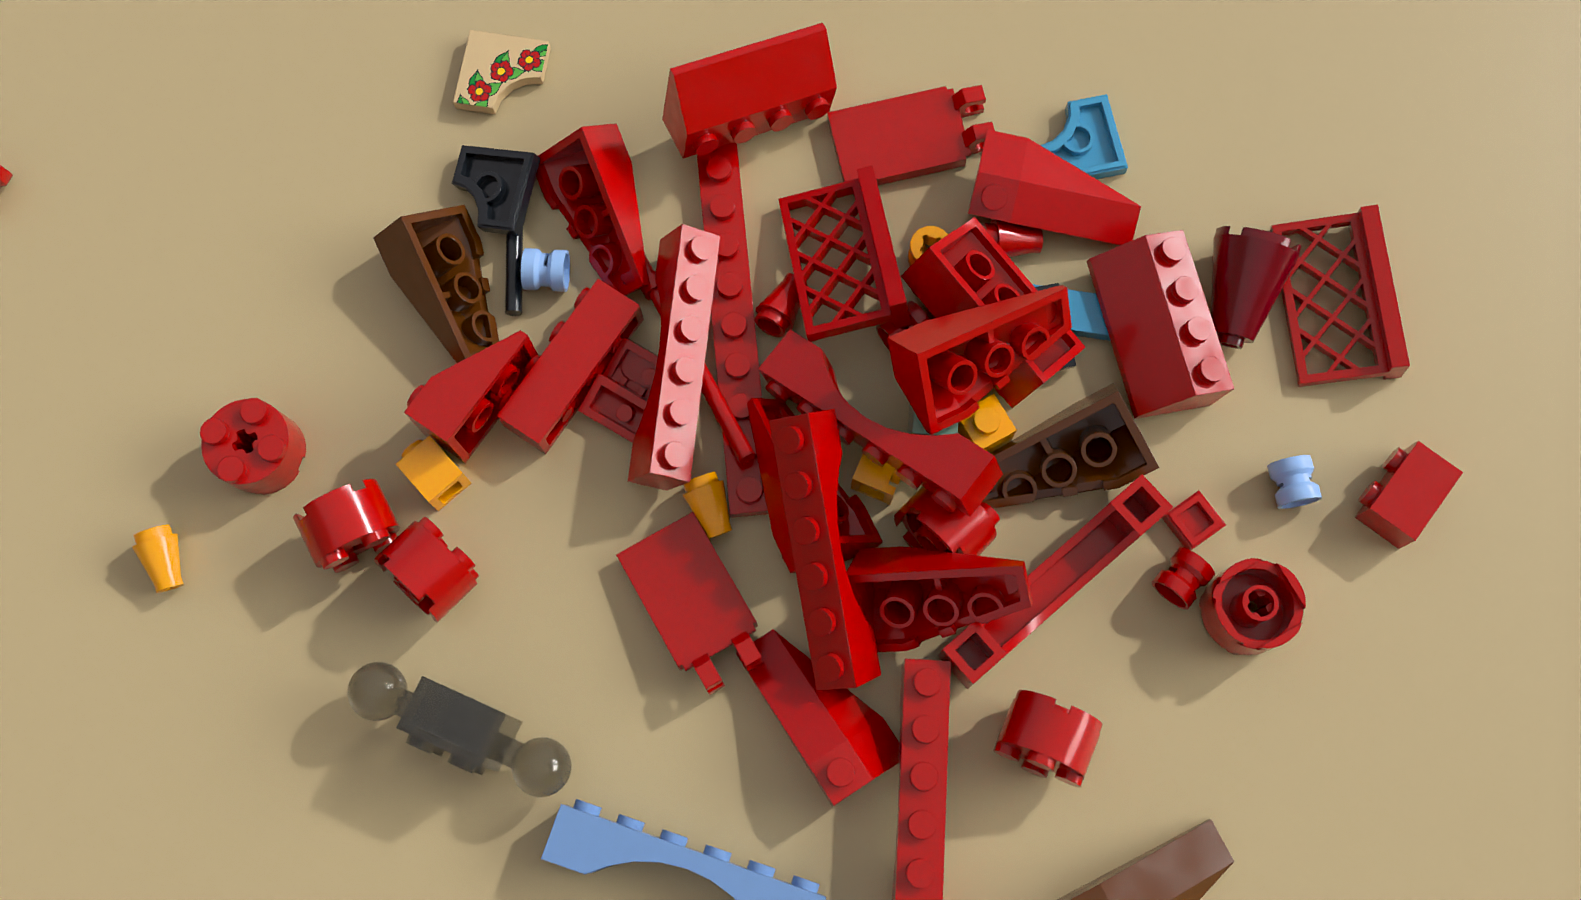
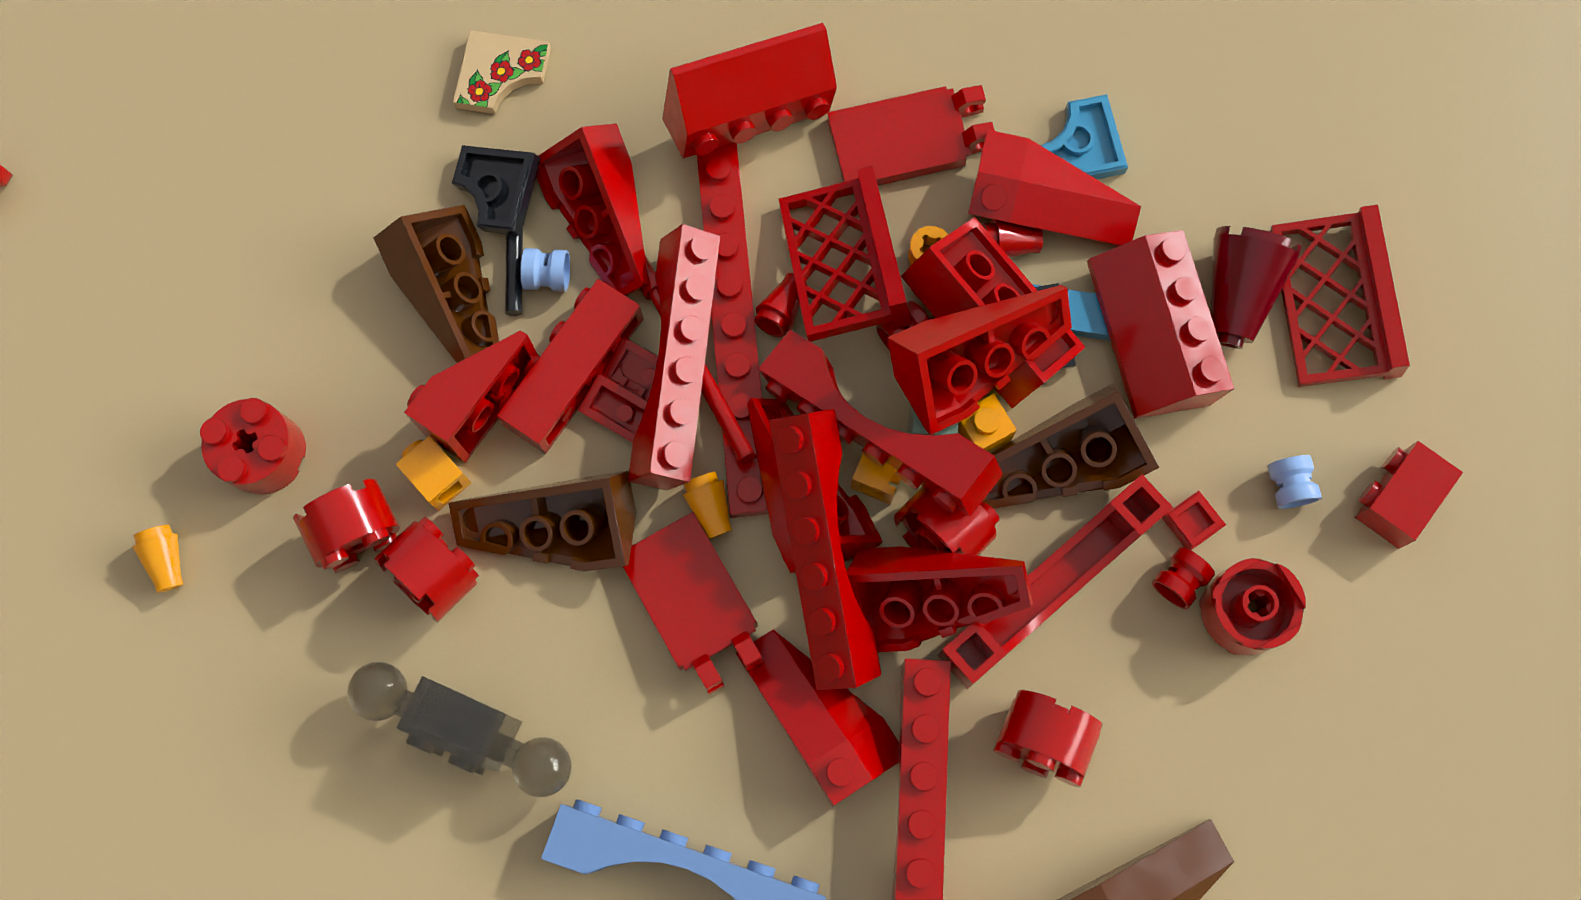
none -> reddish brown wedge [448,471,636,572]

